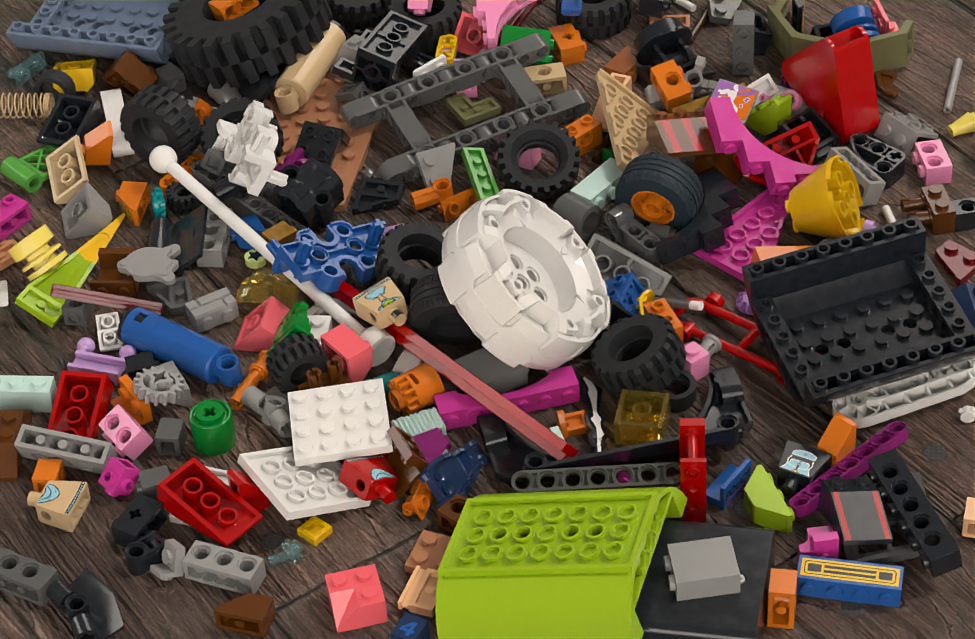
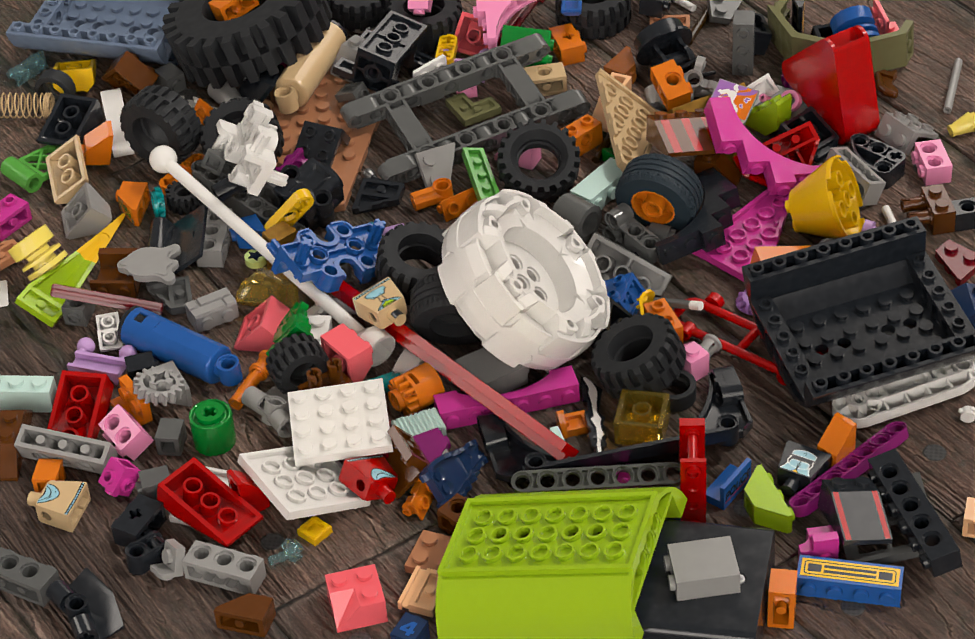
none -> yellow beam [264,188,314,230]

